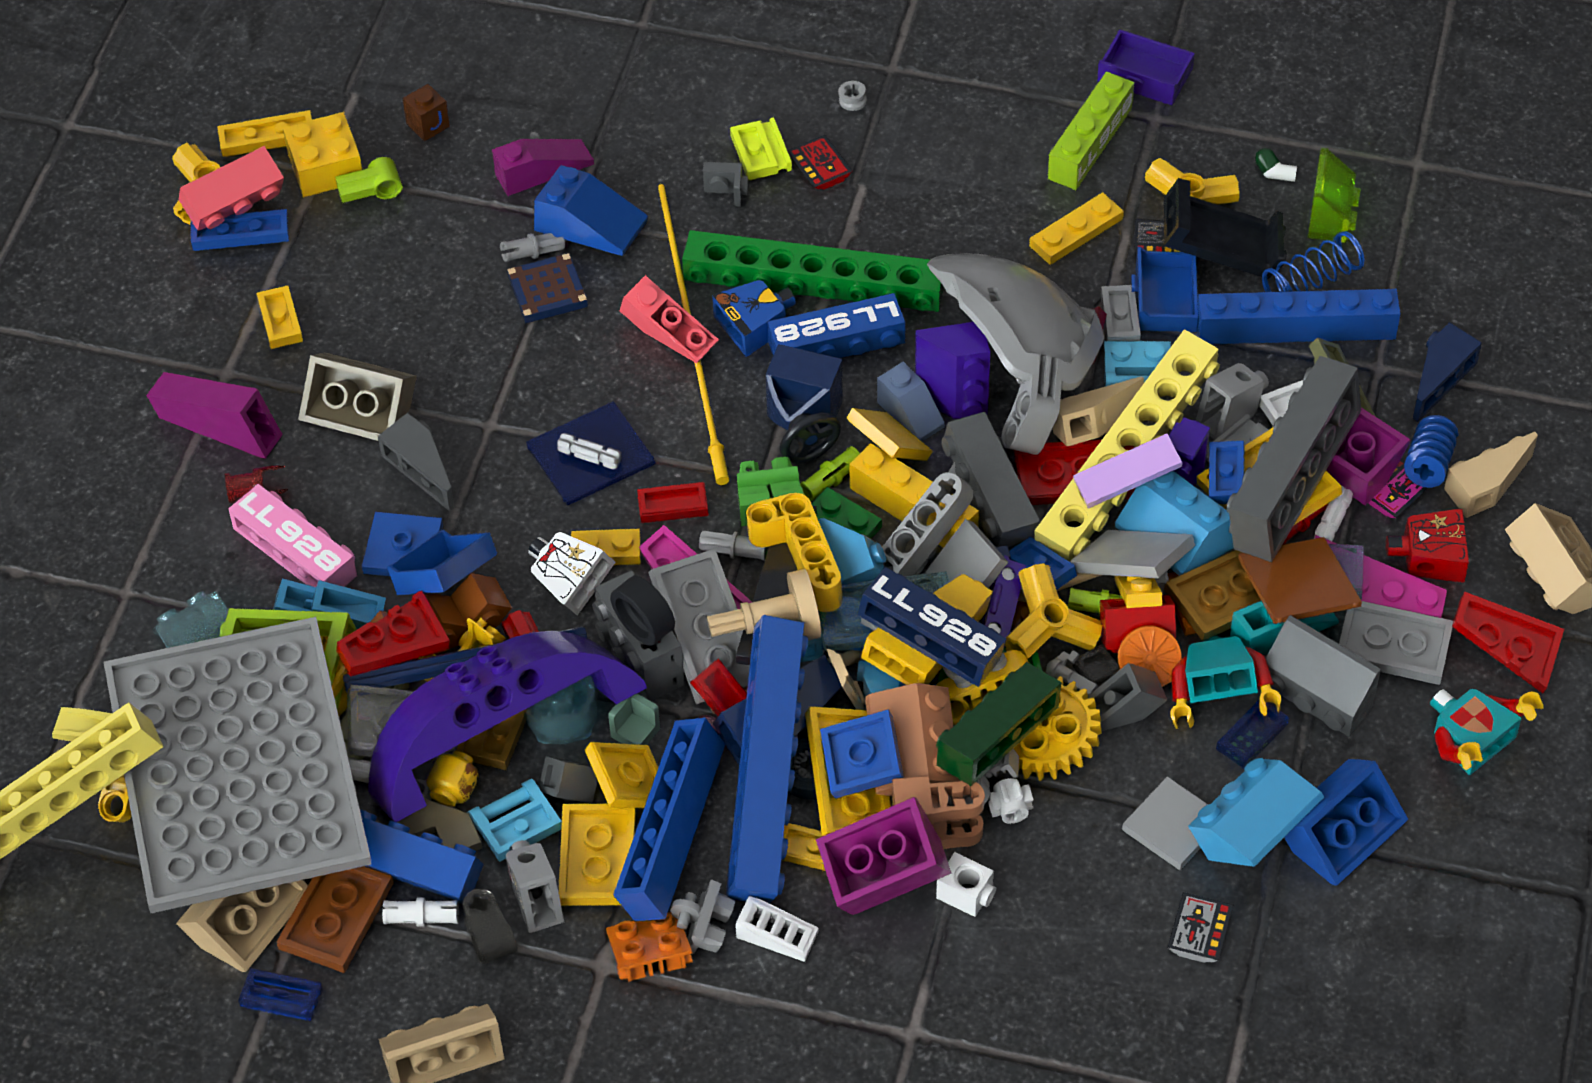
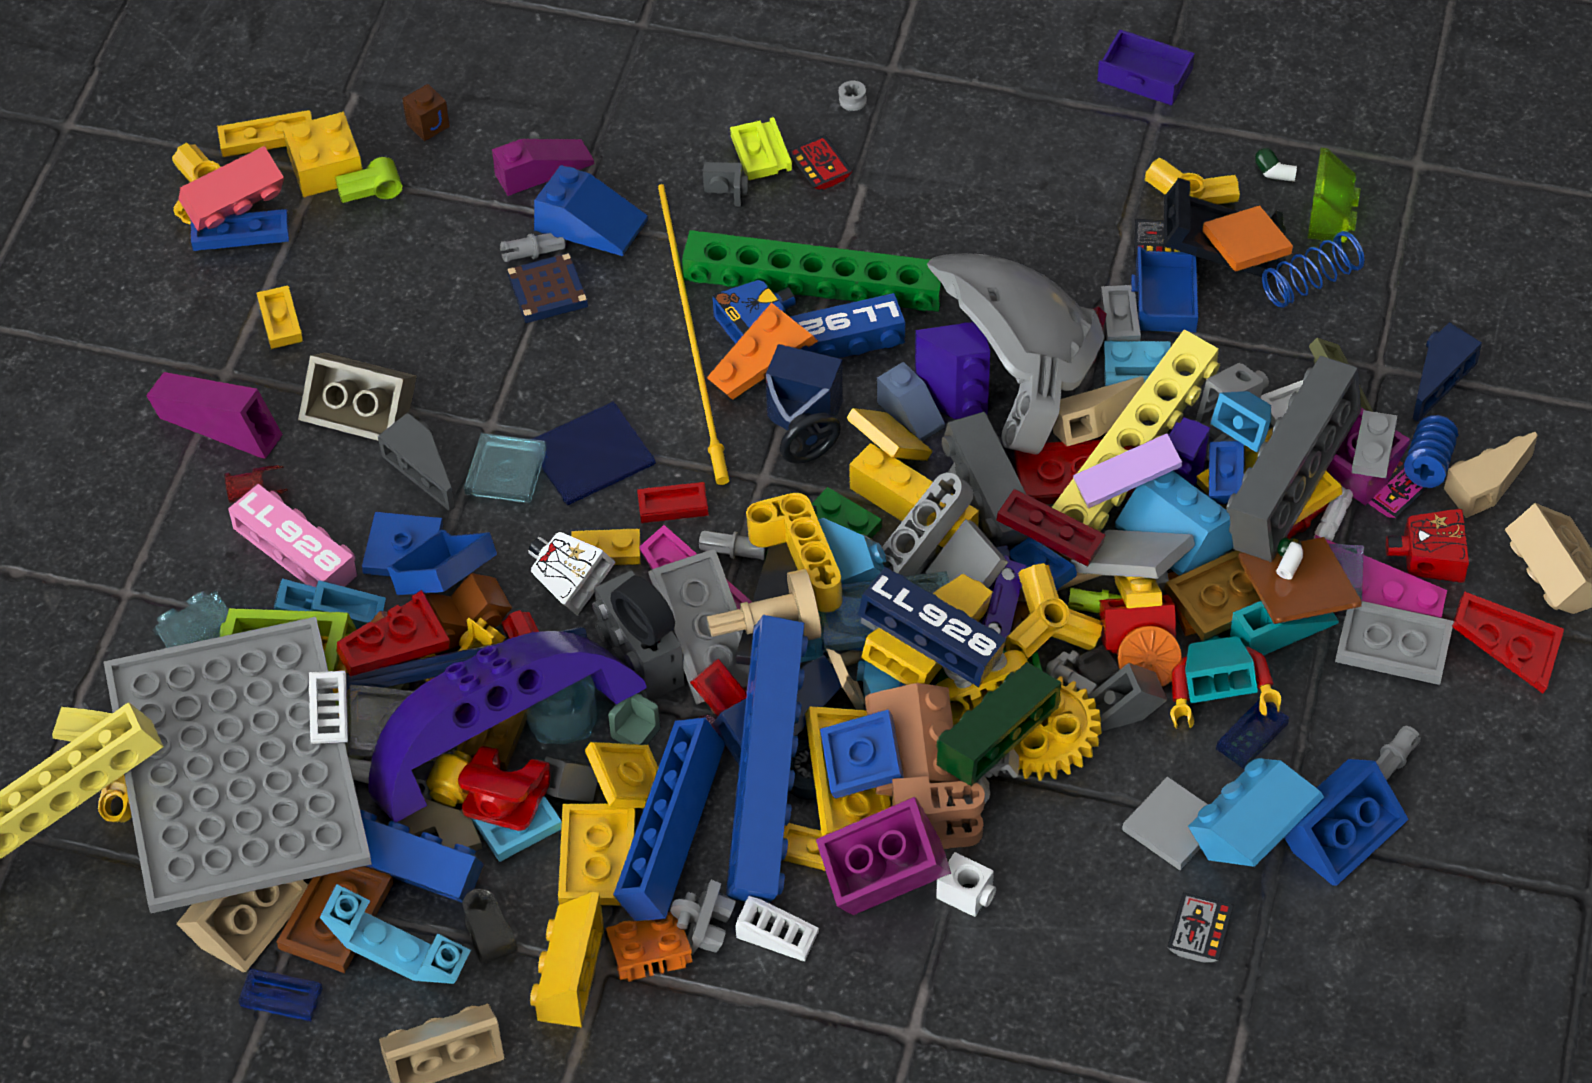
white pin [383,897,459,927] -> none
light grey torso [505,840,564,934] -> none
axle [557,433,622,470] -> none
coral slope [620,275,719,363] -> none
bright green hips [737,457,804,526] -> none
lime pin [800,446,860,501] -> none
white gear [988,778,1034,824] -> none
yellow plate [1029,192,1124,265] -> none
lime brick [1048,71,1134,190] -> none
blue brick [1197,289,1400,344] -> none
slope [1266,615,1381,737] -> none
torso [1430,689,1544,776] -> none
none -> white slope [309,671,348,744]
none -> medium azure slope [320,884,471,984]
none -> red piece [458,746,551,831]
none -> clear light blue tile [464,433,547,503]
none -> yellow slope [530,892,604,1027]
none -> orange wing [707,303,818,400]
none -> dark red plate [996,489,1106,567]
none -> orange tile [1202,205,1293,272]
none -> dark azure slope [1210,391,1271,452]
none -> white arm [1276,538,1303,579]
none -> light grey plate [1352,410,1398,478]
none -> light grey axle [1376,726,1421,780]

